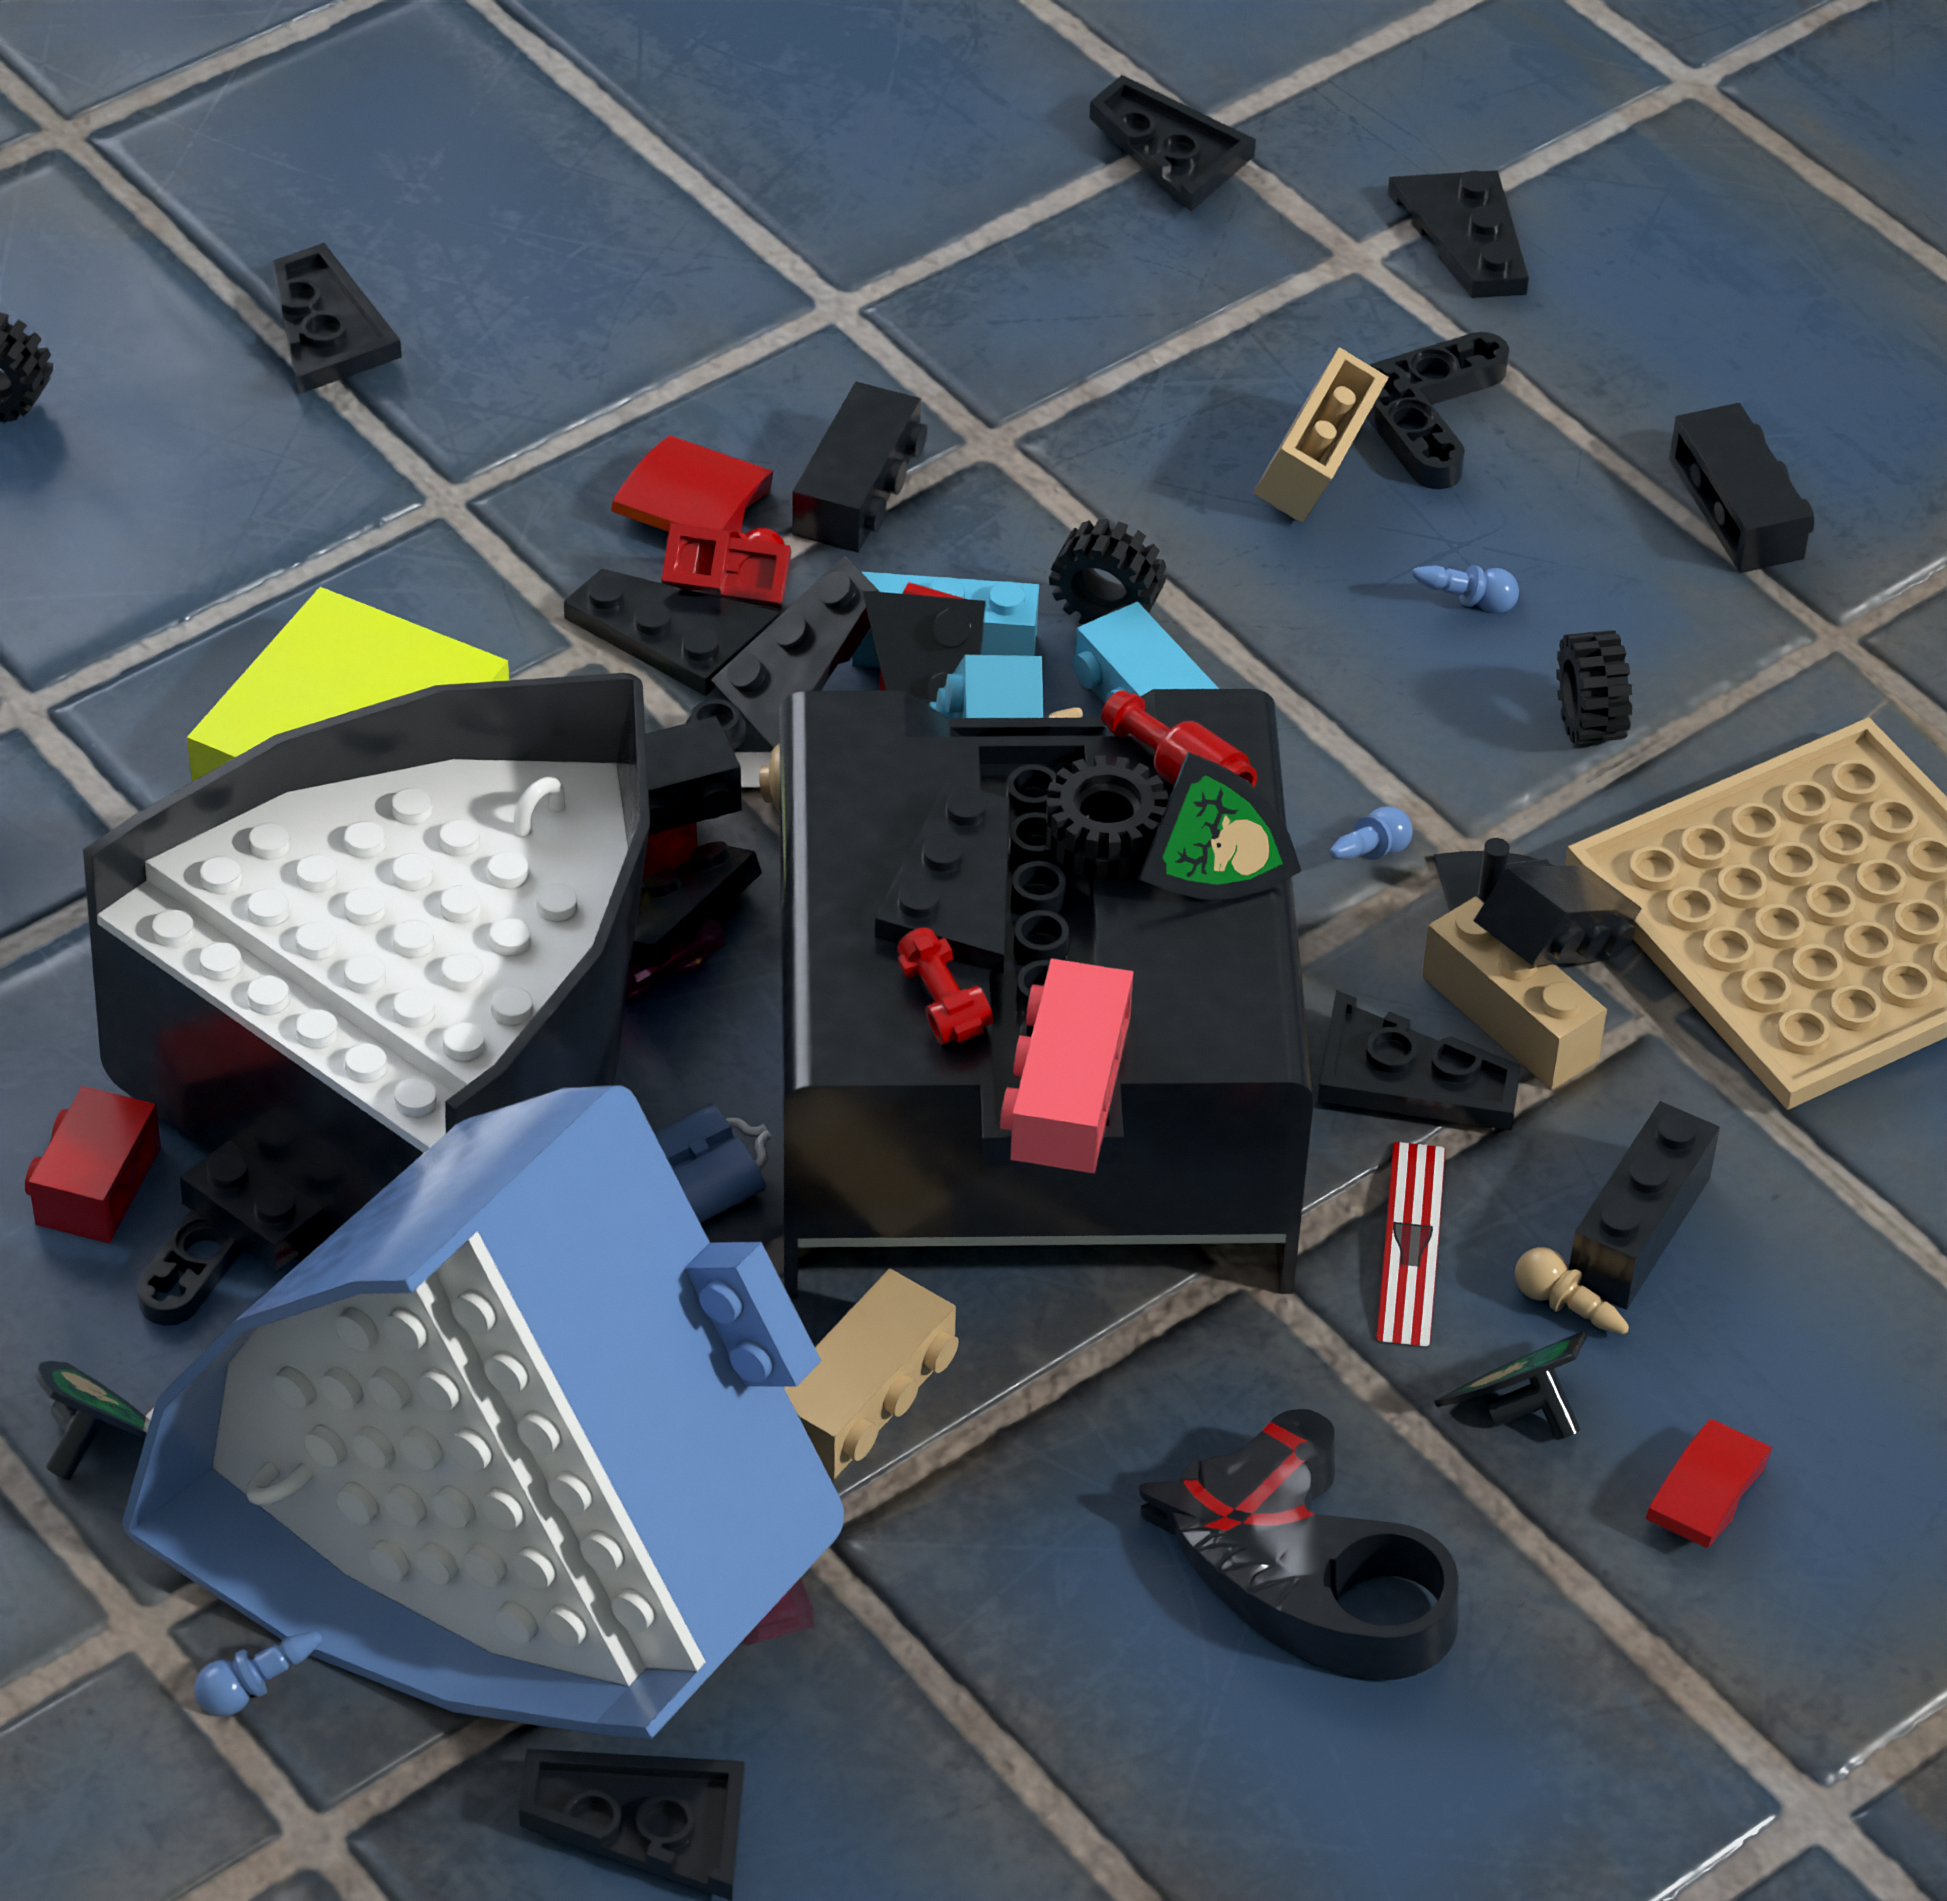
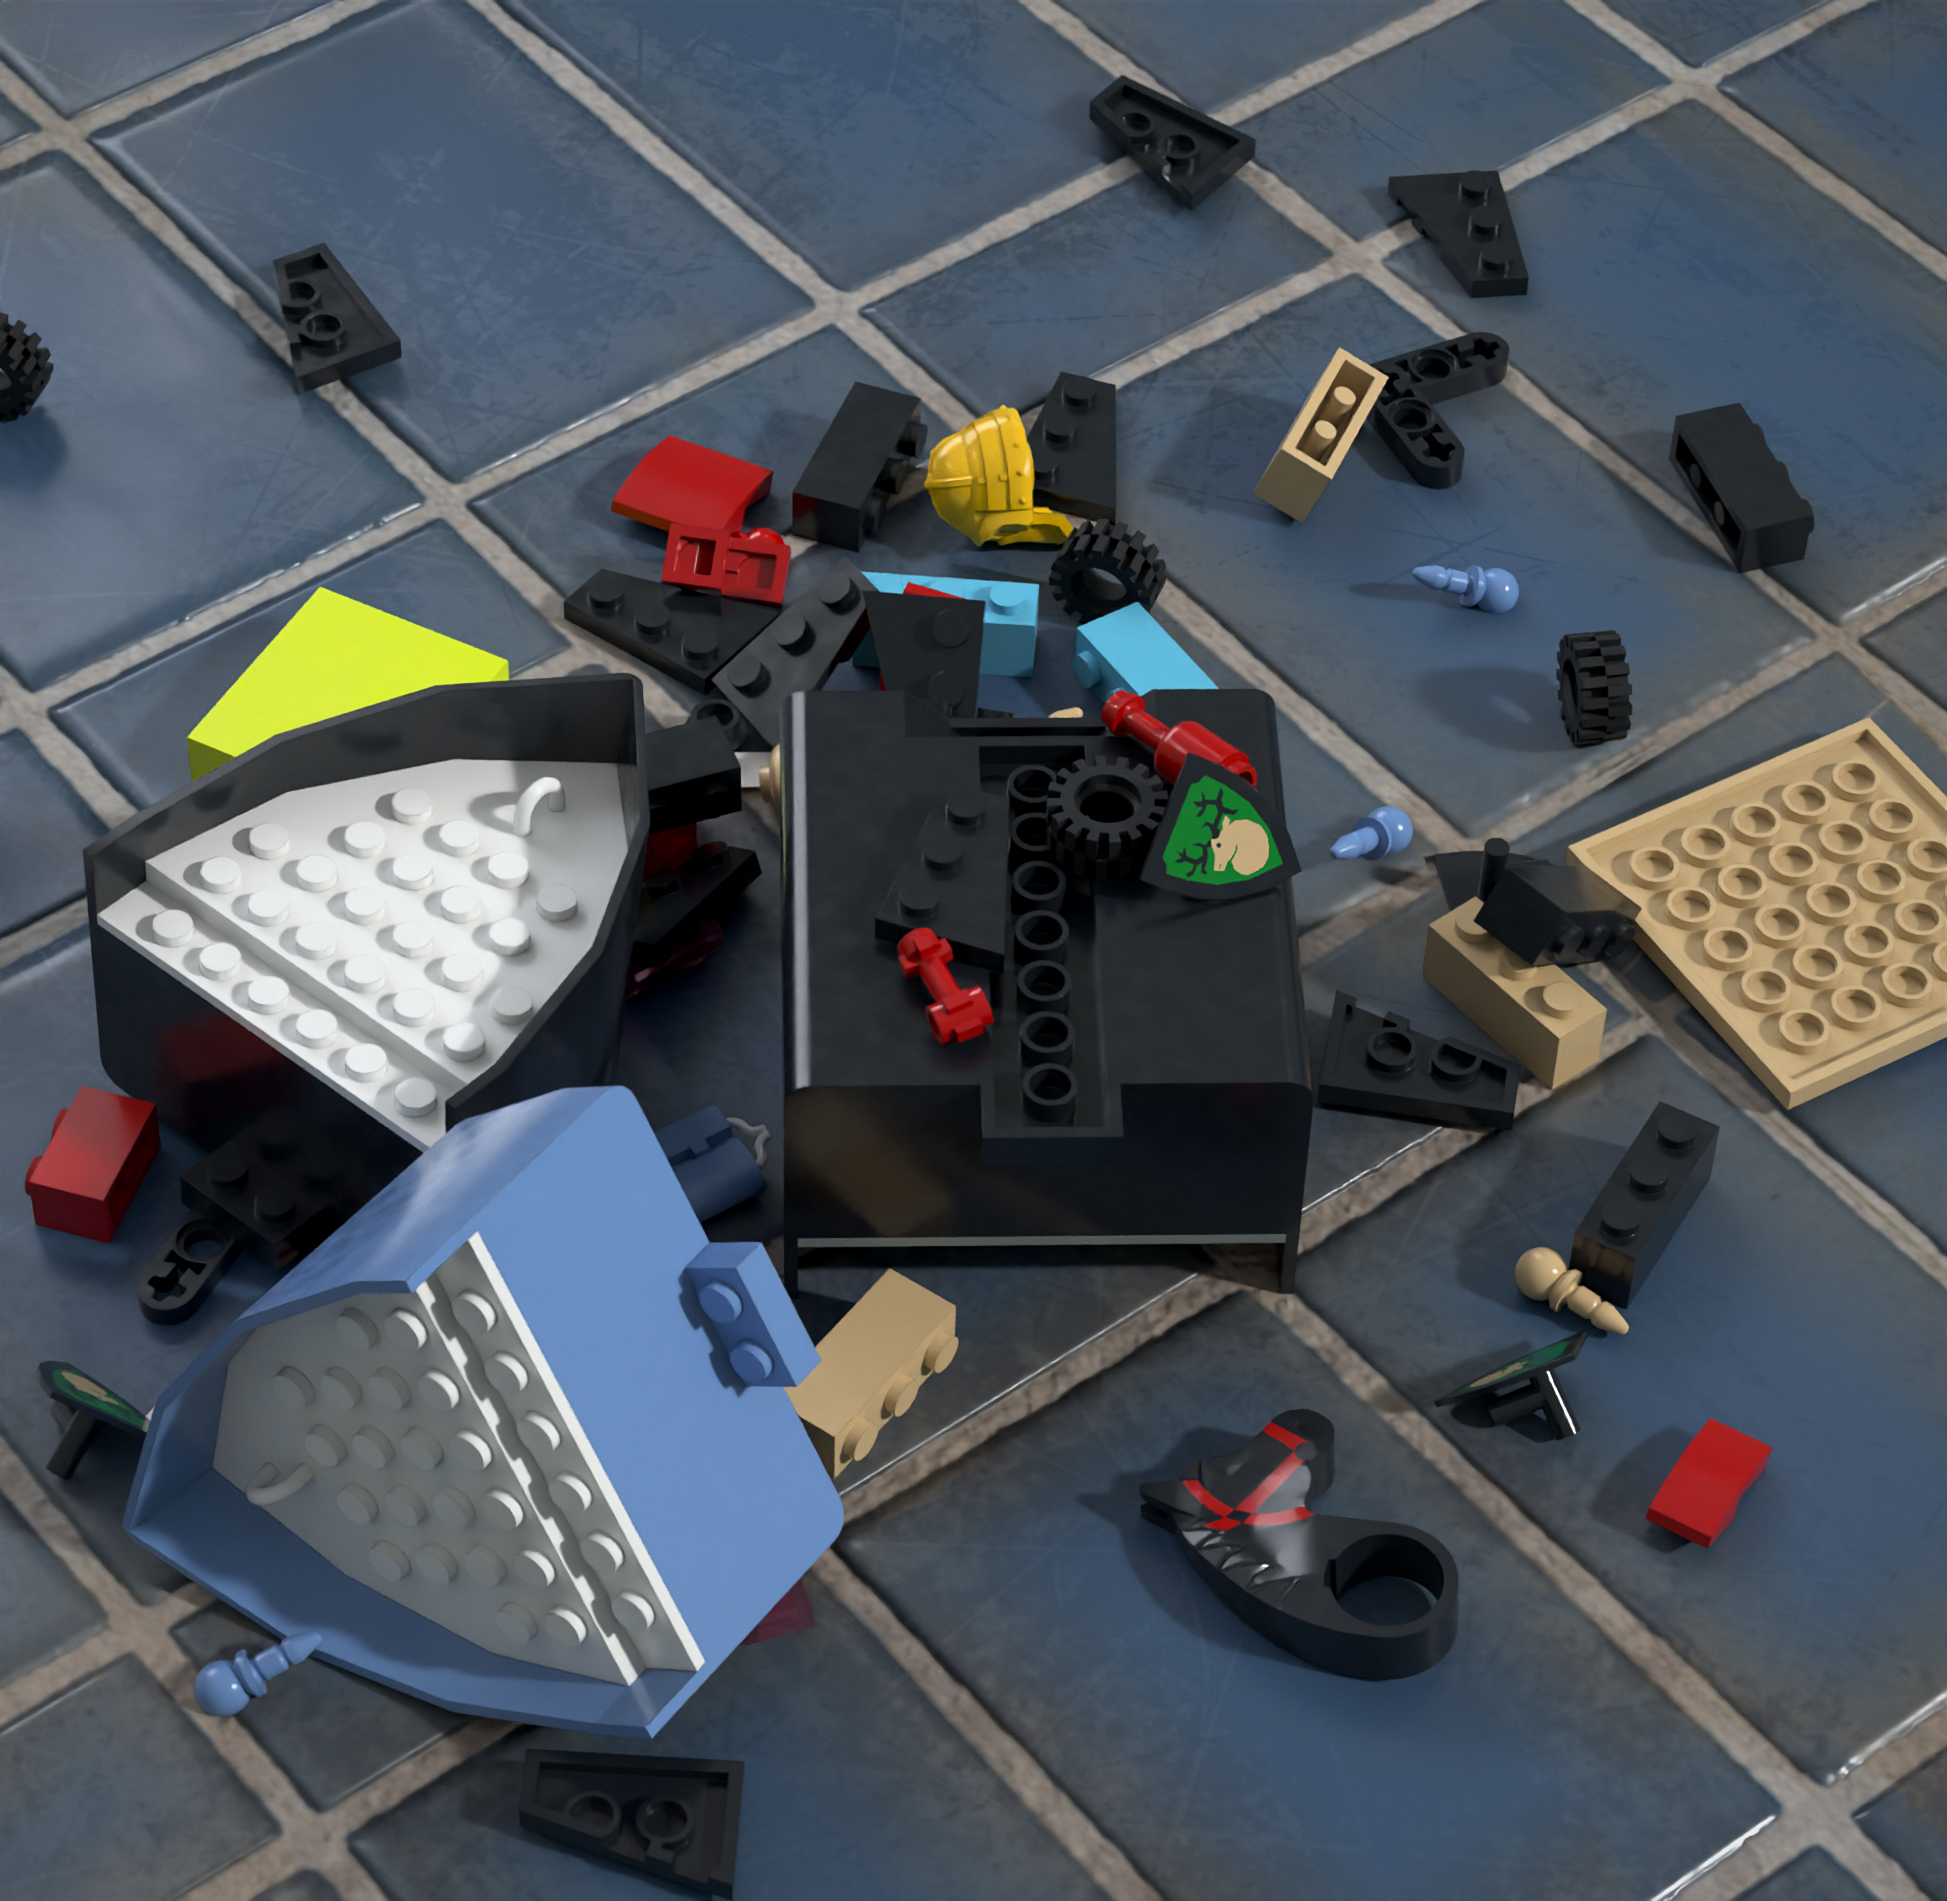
medium azure brick [929,655,1043,718] -> none
coral brick [1000,959,1133,1173] -> none
sticker [1376,1142,1445,1347] -> none
none -> yellow head [924,405,1074,546]
none -> black wing [1026,371,1116,526]

